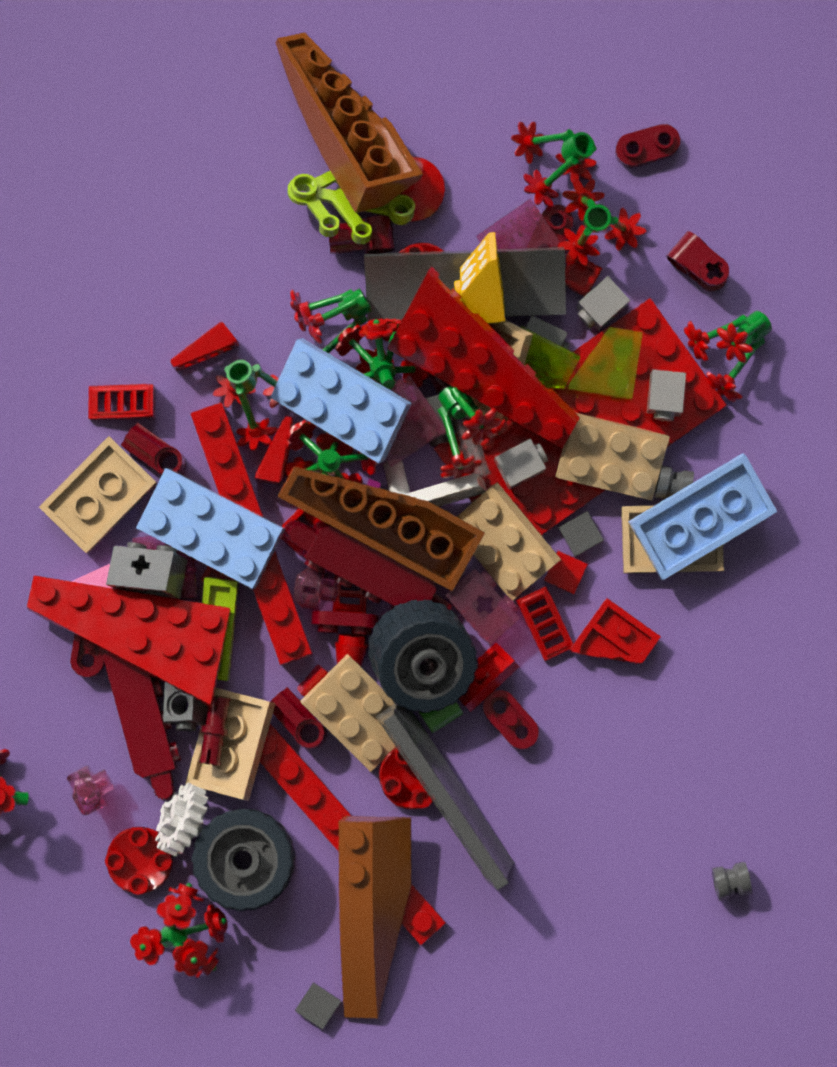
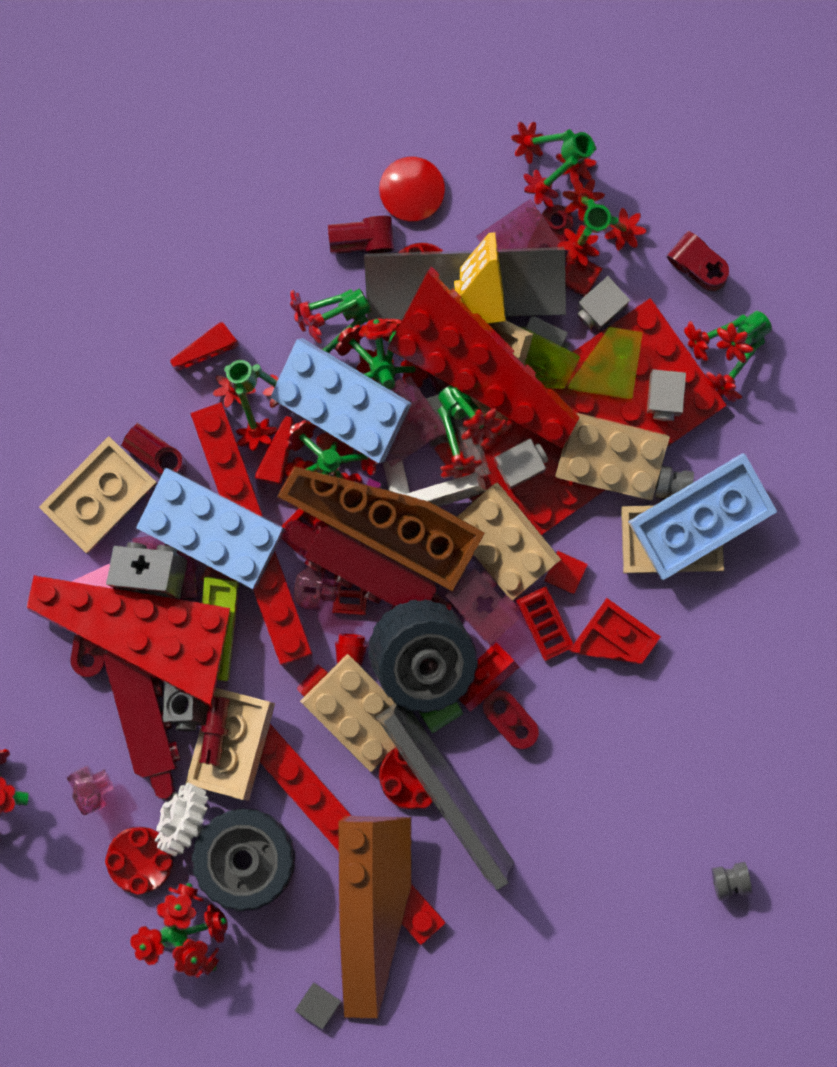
red slope [88,384,155,420] -> none
dark red piece [270,687,327,749] -> none
dark orange wedge [275,32,423,213] -> none
lime plant [287,171,415,244] -> none
dark red plate [311,611,379,635] -> none
dark grey tile [558,511,604,557] -> none
dark red plate [615,124,680,168] -> none

